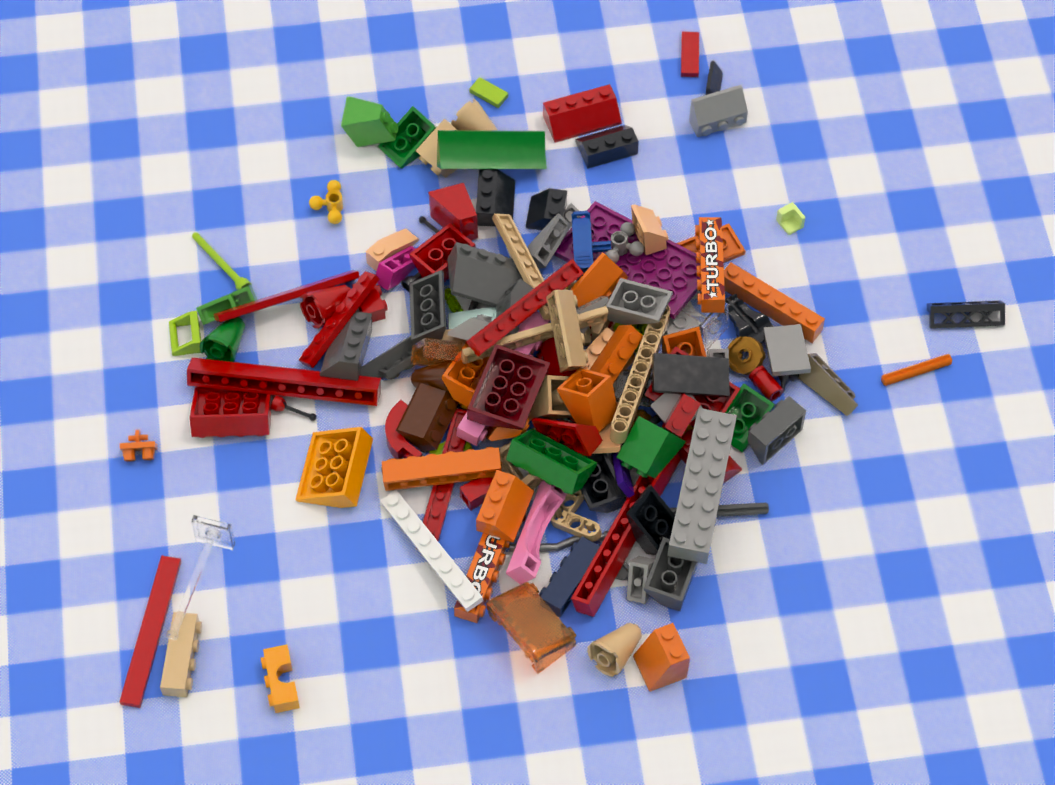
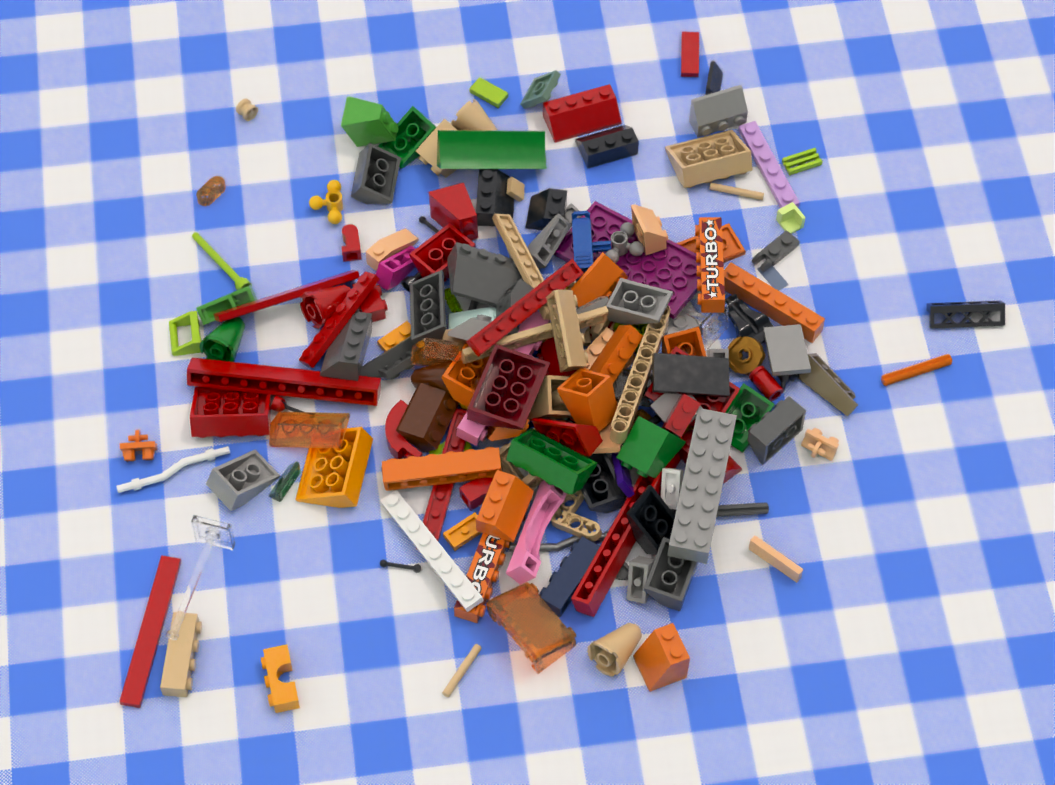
none -> white bar [116,446,230,493]
none -> clear orange beam [196,176,226,206]
none -> light grey slope [206,449,280,511]
none -> tan wheel [236,98,258,121]
none -> clear orange slope [269,412,350,449]
none -> clear green slope [269,461,301,502]
none -> red leg [341,224,362,262]
none -> dark grey slope [351,143,401,204]
none -> light orange plate [377,321,411,352]
none -> black hinge [380,560,421,573]
none -> tan bar [442,644,482,697]
none -> light orange plate [443,512,482,551]
none -> tan tile [506,177,525,202]
none -> sand green plate [520,70,561,109]
none -> white plate [661,468,684,509]
none -> tan slope [665,130,753,188]
none -> tan bar [709,183,764,200]
none -> lavender plate [738,121,800,208]
none -> light nougat tile [749,535,803,583]
none -> dark grey hinge [752,230,800,272]
none -> sand blue sticker [757,266,789,291]
none -> lime tile [782,148,823,175]
none -> light nougat hips [801,428,839,461]

